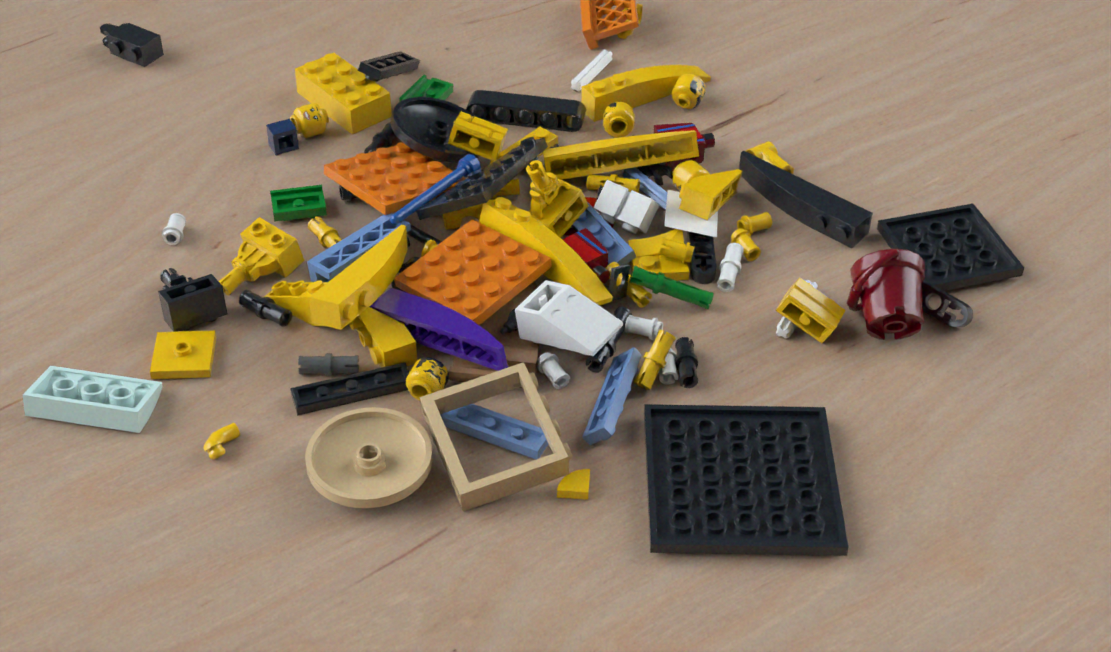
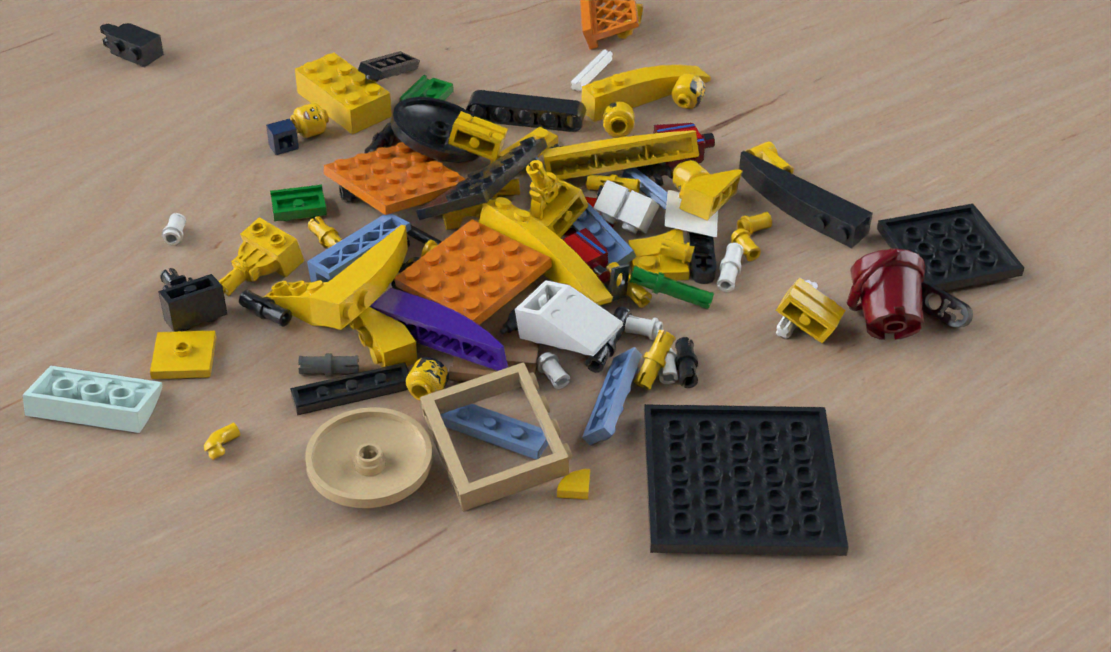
blue piece [390,154,481,225] -> none

